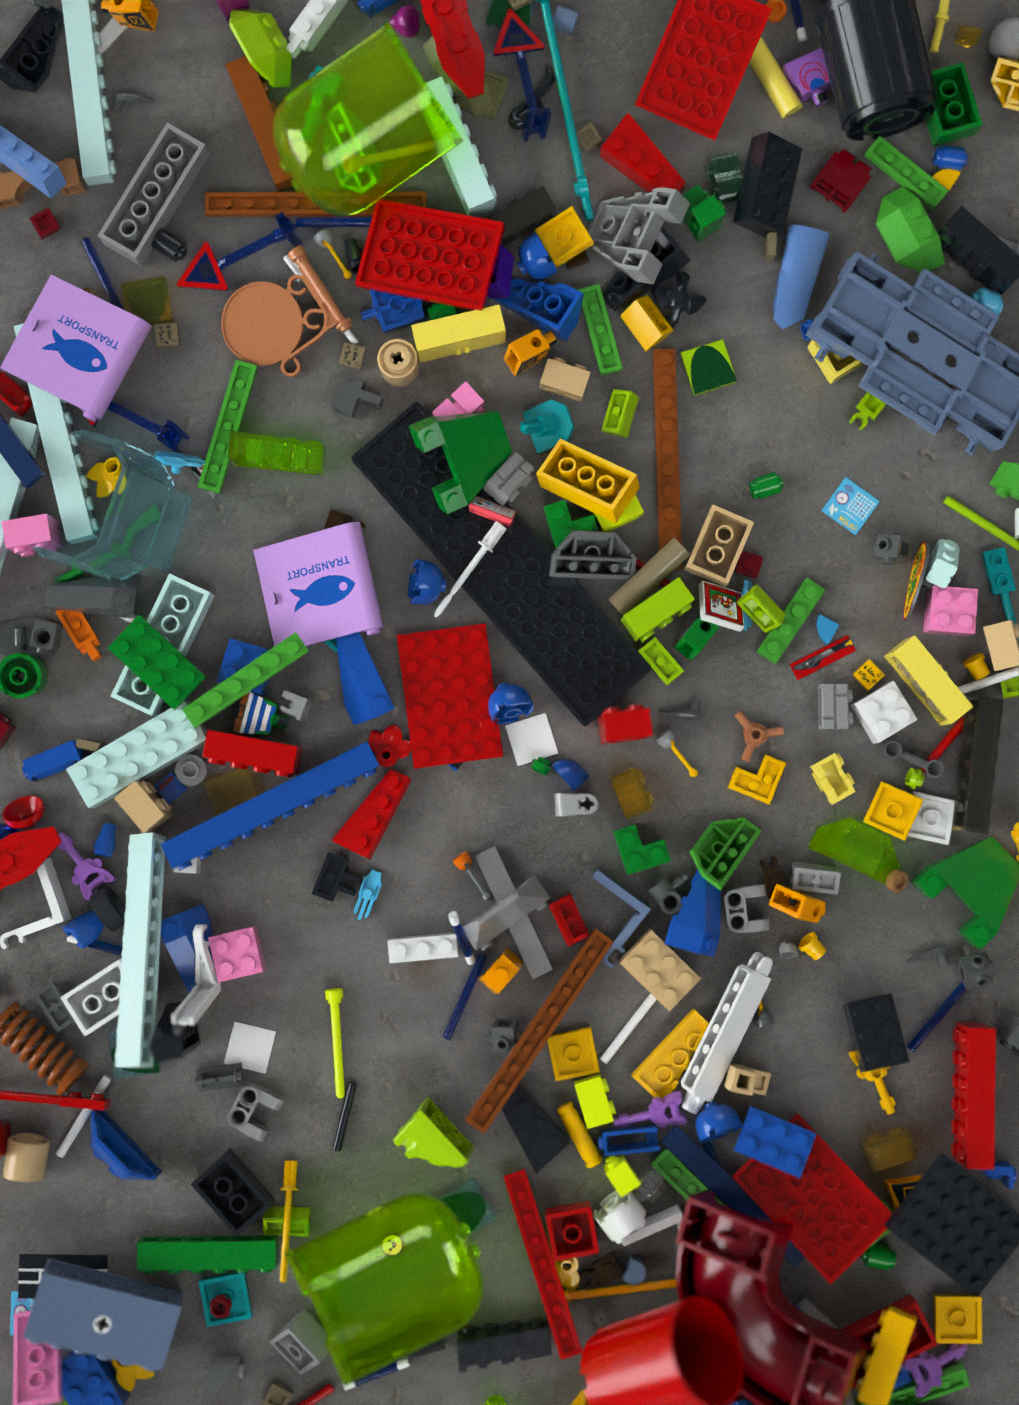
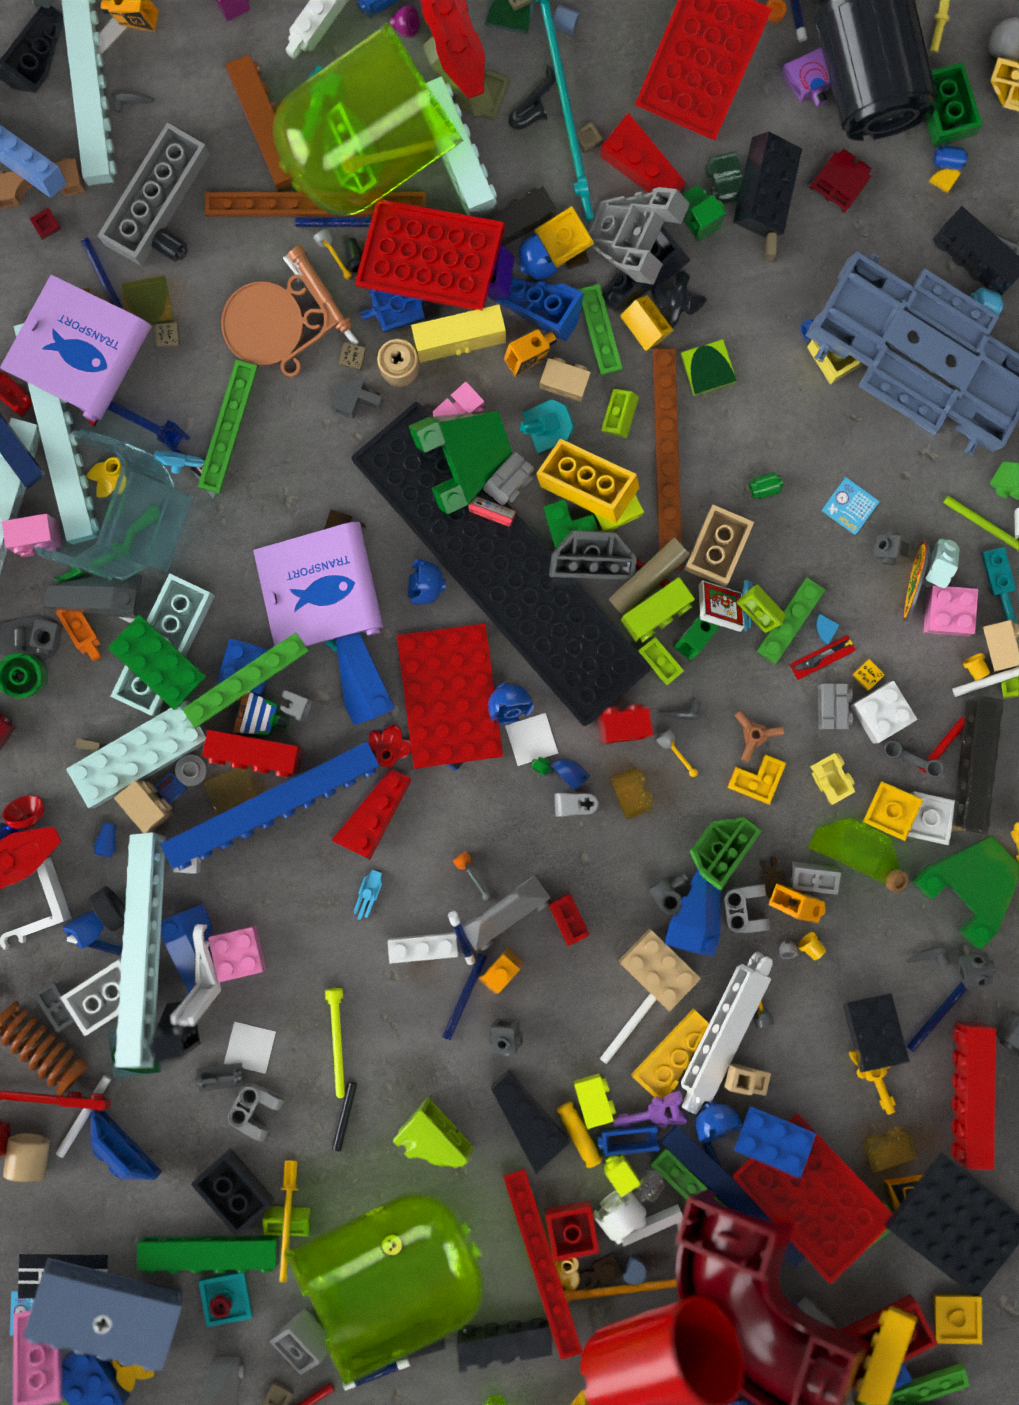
blue window [22,740,85,782] -> none
medium lavender piece [59,832,117,901] -> none
clear blue piece [177,212,303,291] -> none
clear neon green wedge [227,431,326,476] -> none
lime wedge [229,9,292,88] -> none
black hinge [312,851,362,902] -> none
green brick [427,303,461,320] -> none
white piece [434,521,507,617] -> none
dark green tile [434,1178,497,1243] -> none
dark orange plate [464,929,613,1134] -> none
light grey tile [475,846,553,979] -> none
clear blue piece [493,9,552,141] -> none
yellow tile [547,1026,600,1082] -> none
sand blue hinge [592,868,651,968] -> none
green brick [612,824,671,875] -> none
dark red plate [735,551,763,579] -> none
light yellow brick [749,37,803,119] -> none
medium blue panel [773,225,829,330] -> none
lime plate [849,392,886,431] -> none
green brick [860,1244,896,1270] -> none
bright green plate [864,136,948,211] -> none
bright green wedge [875,187,945,273] -> none
light yellow brick [884,635,973,726] -> none
medium lavender piece [901,1344,968,1398] -> none
lime plate [905,768,924,790] -> none
clear yellow plate [954,25,983,47] -> none
blue bracket [980,1161,1017,1189] -> none

